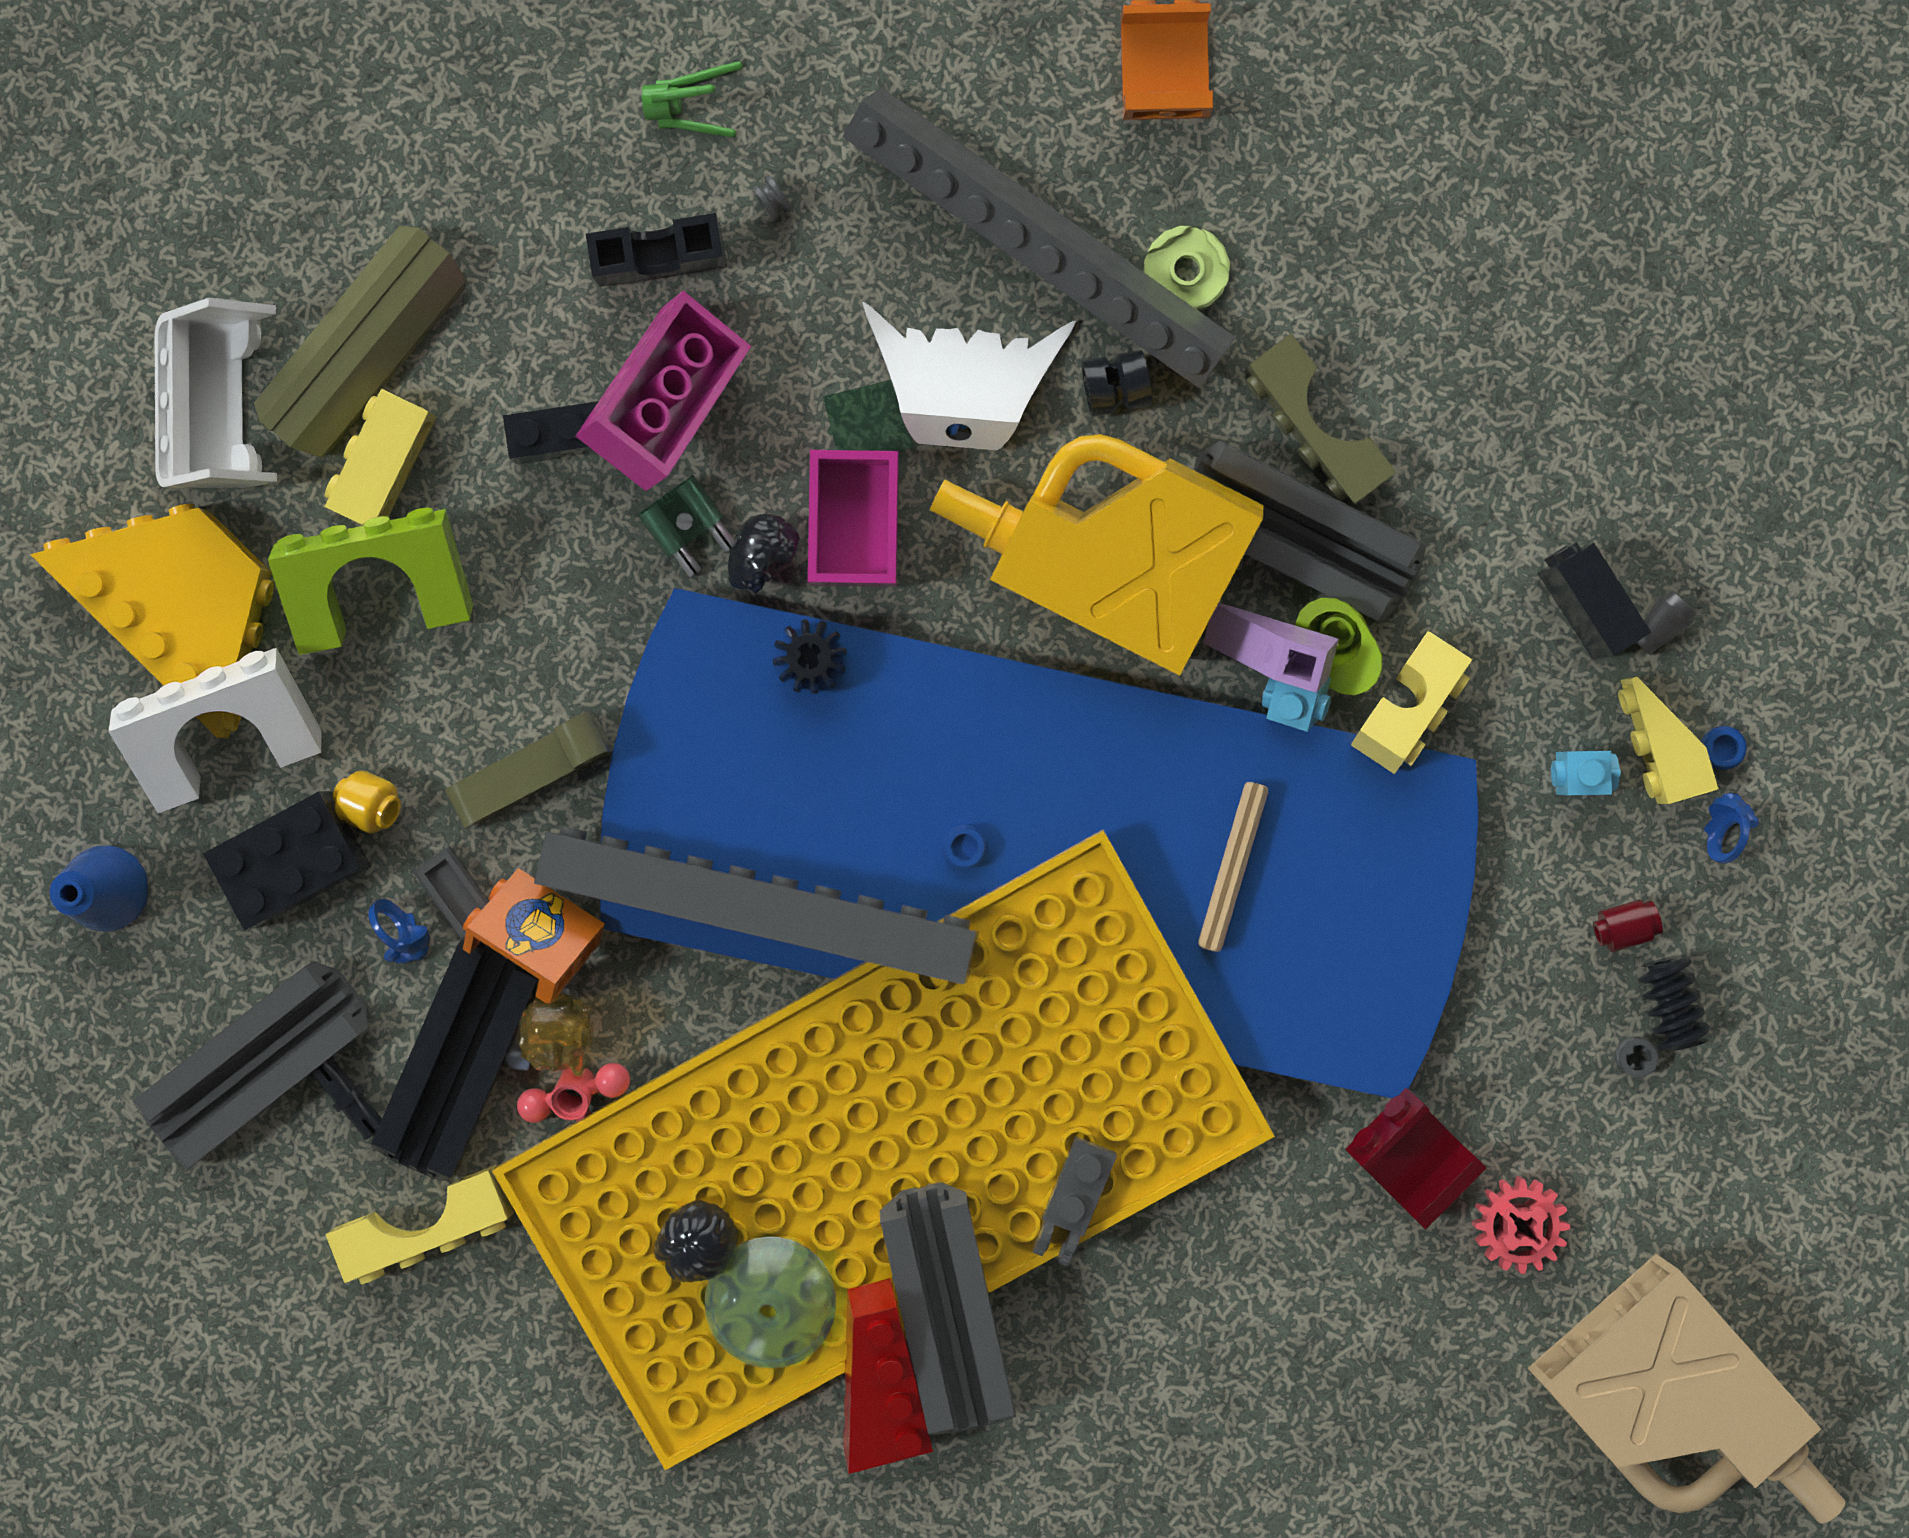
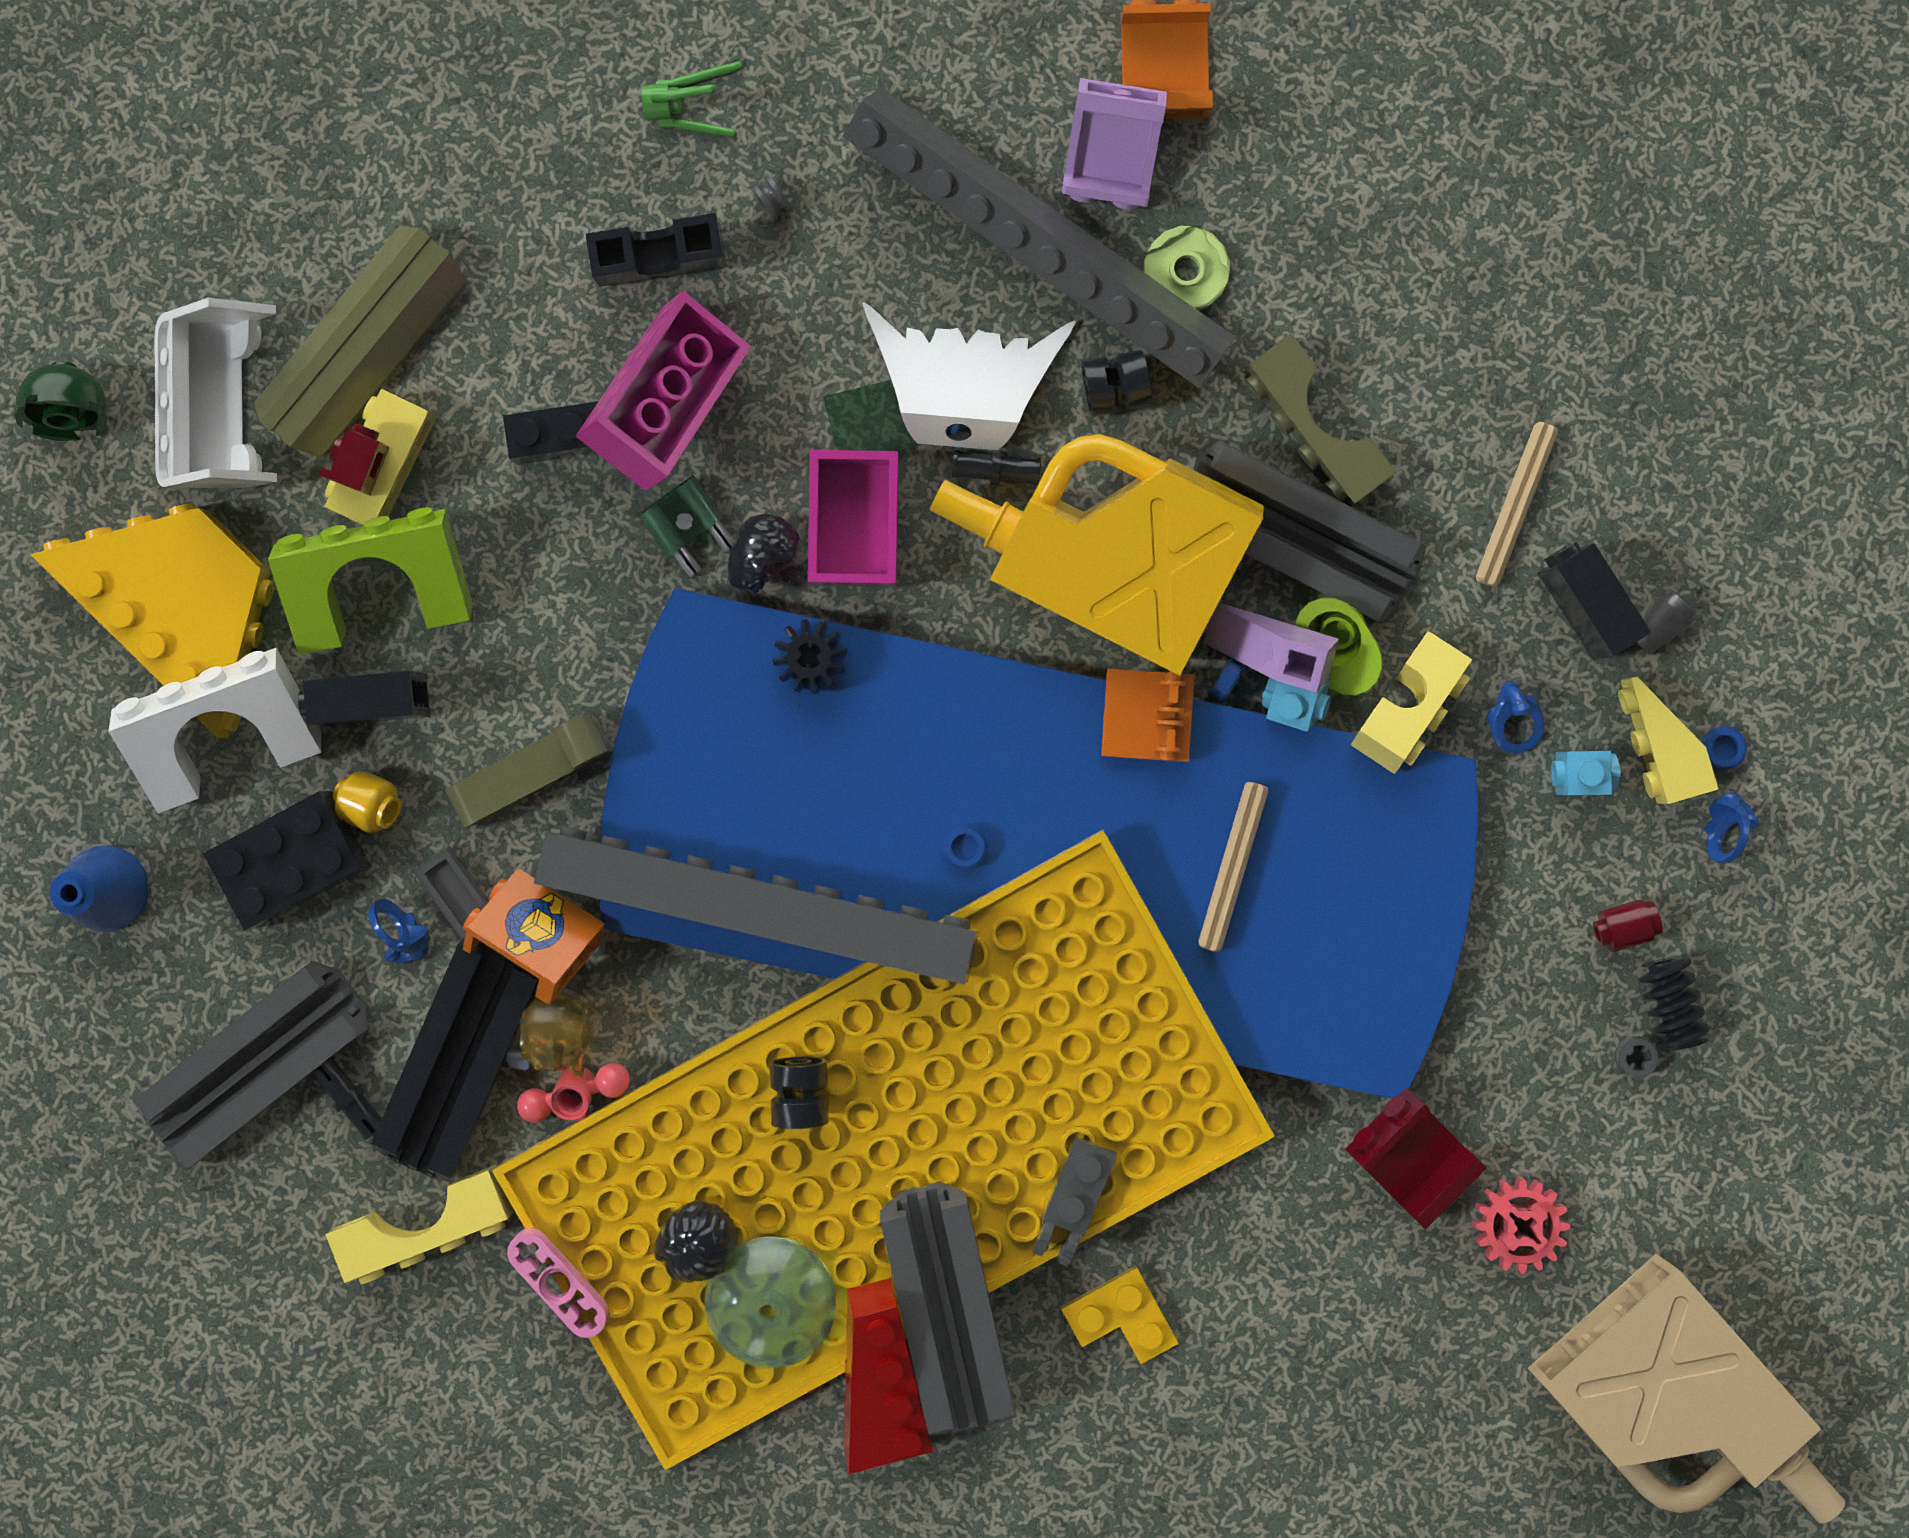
none -> dark green cylinder [14,361,107,441]
none -> black brick [298,671,431,726]
none -> dark red brick [319,423,389,496]
none -> bright pink beam [507,1228,609,1338]
none -> black wheel [769,1056,829,1129]
none -> black pin [952,450,1041,486]
none -> yellow plate [1061,1265,1179,1364]
none -> lavender panel [1062,78,1167,209]
none -> orange hinge [1101,669,1195,762]
none -> blue tile [1208,657,1244,701]
none -> tan axle [1476,422,1558,587]
none -> blue piece [1486,681,1545,754]

